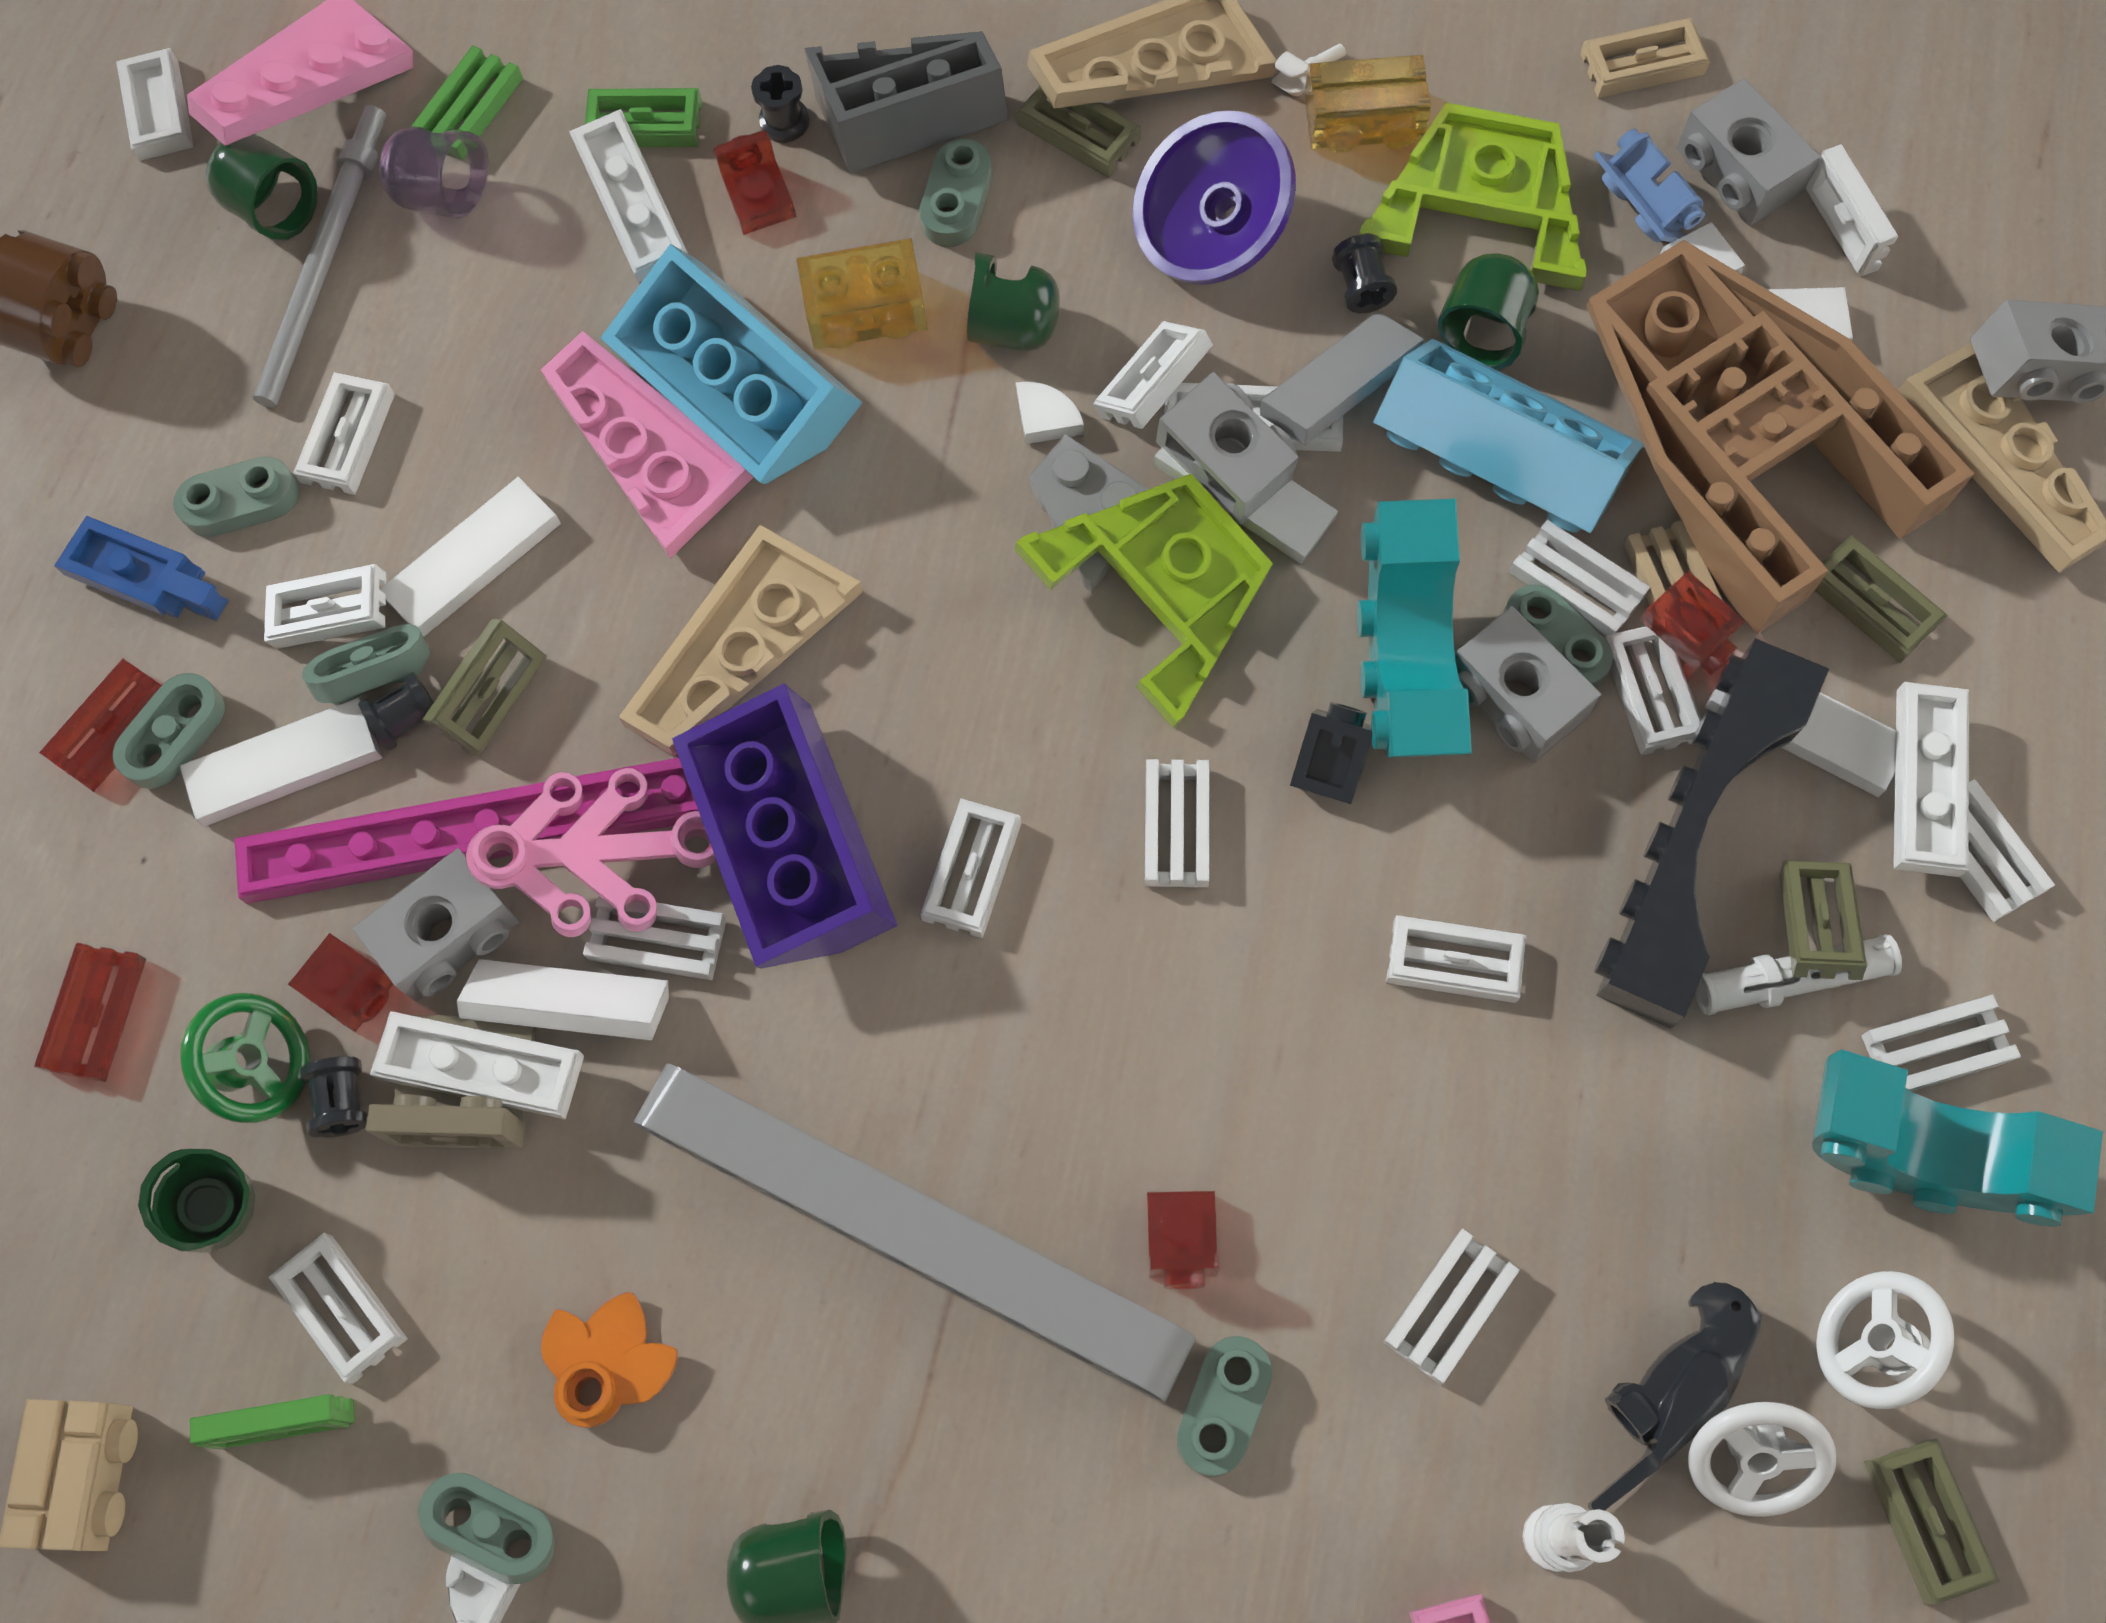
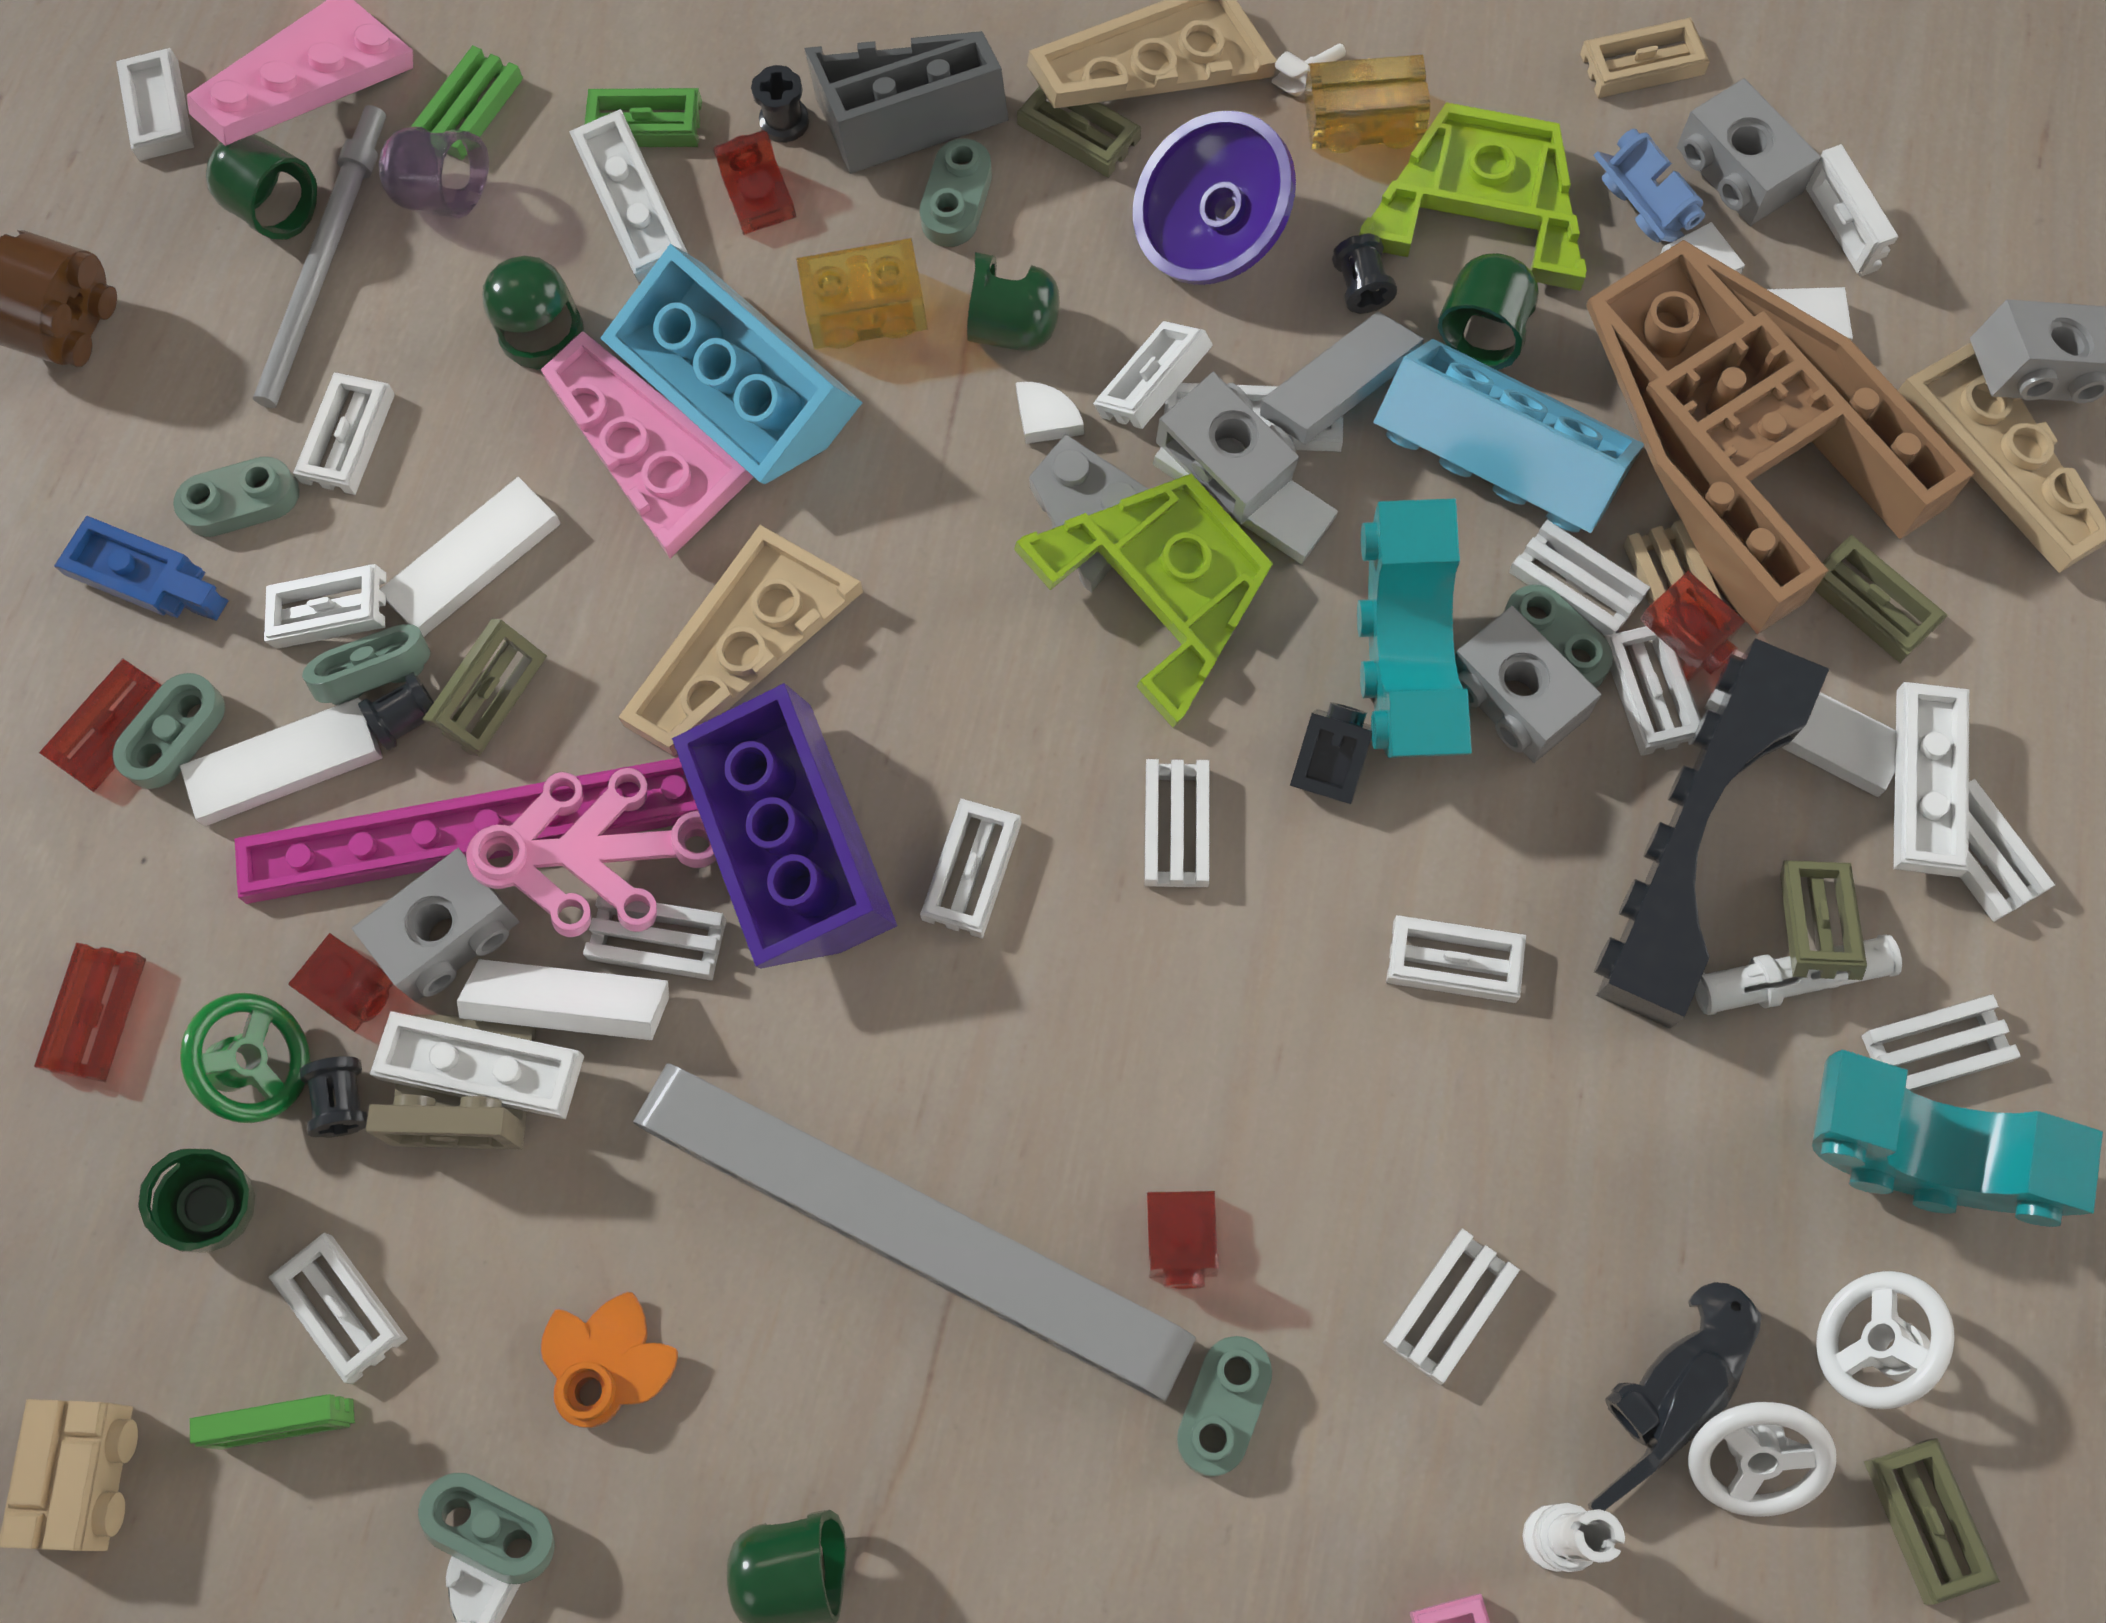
none -> dark green helmet [482,255,584,370]

